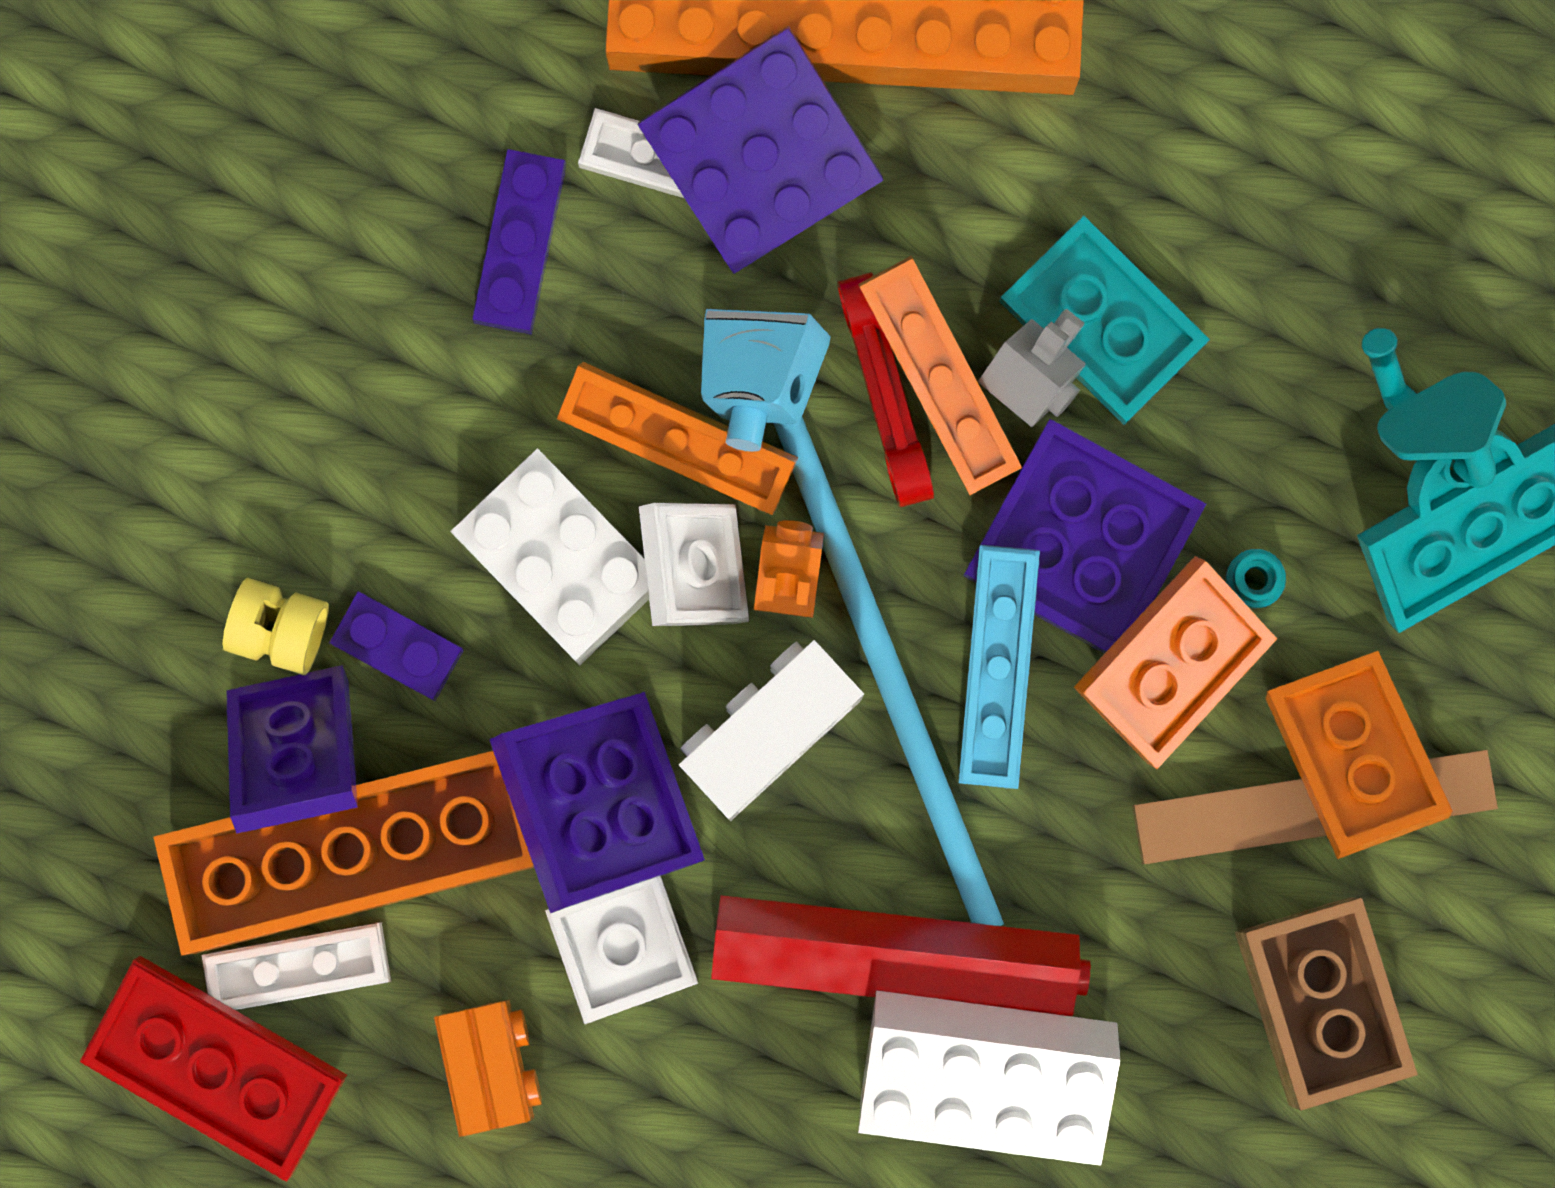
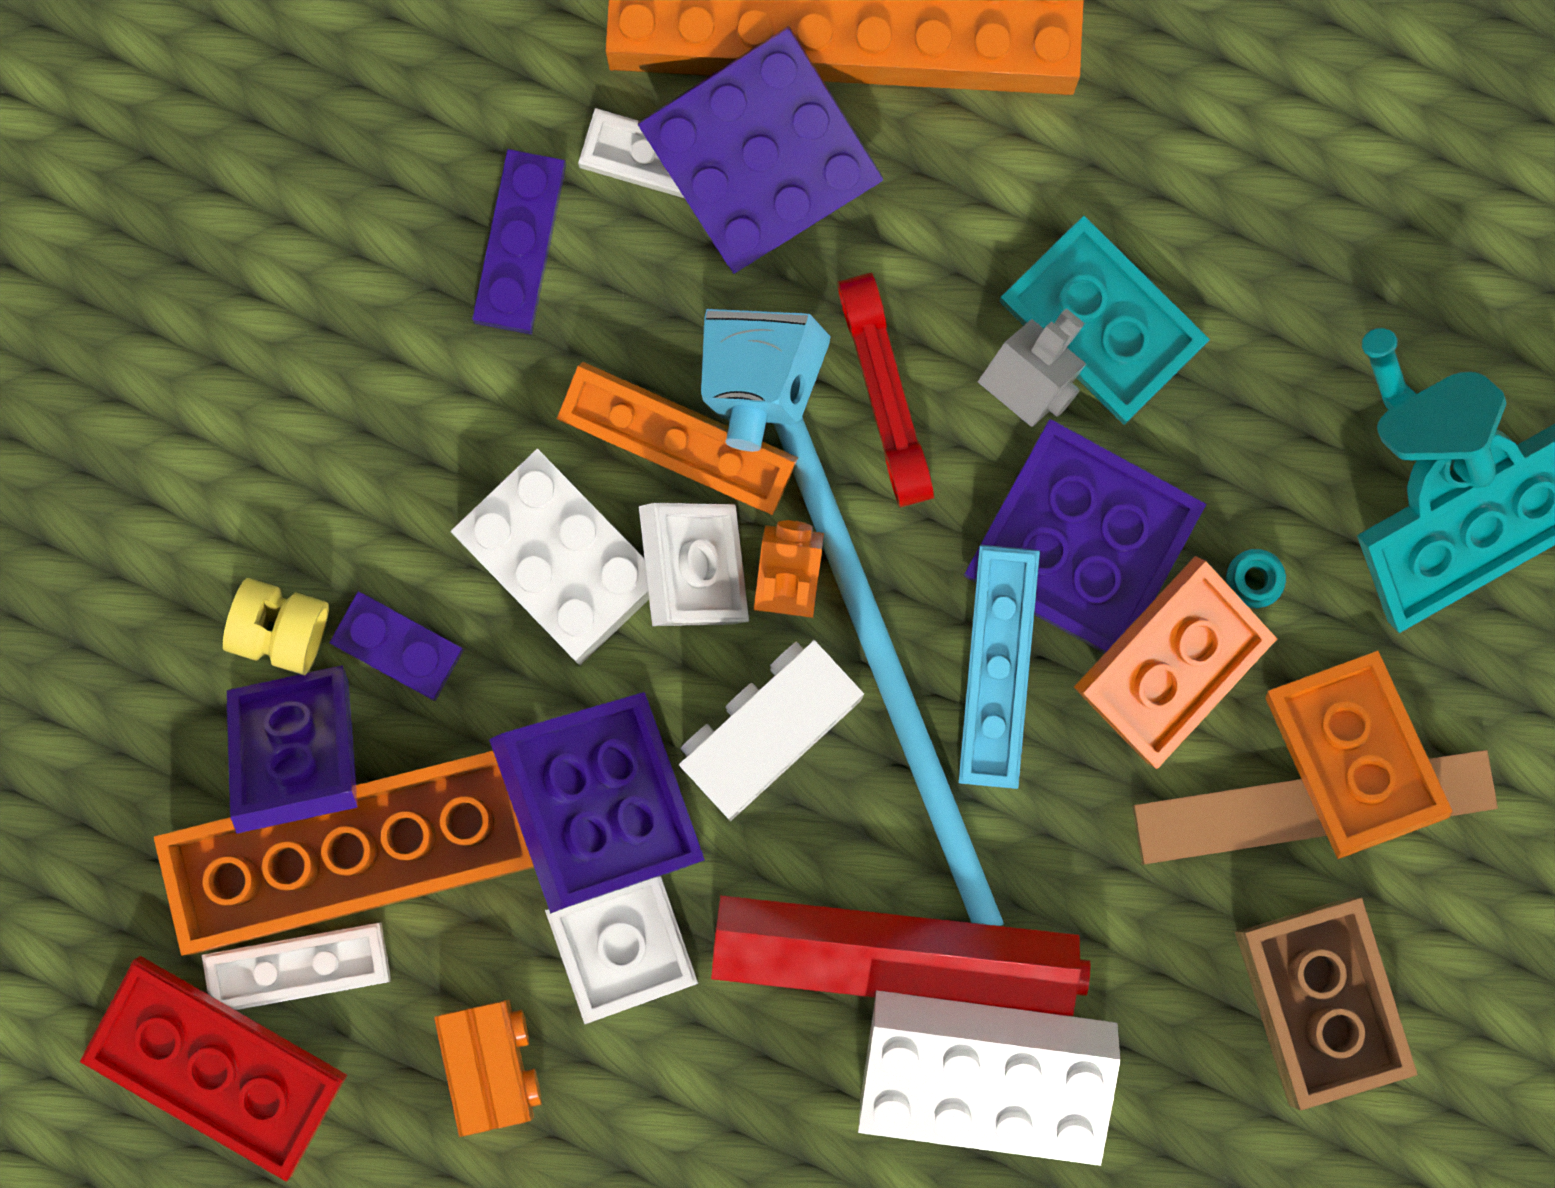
orange plate [859,256,1022,495] -> none

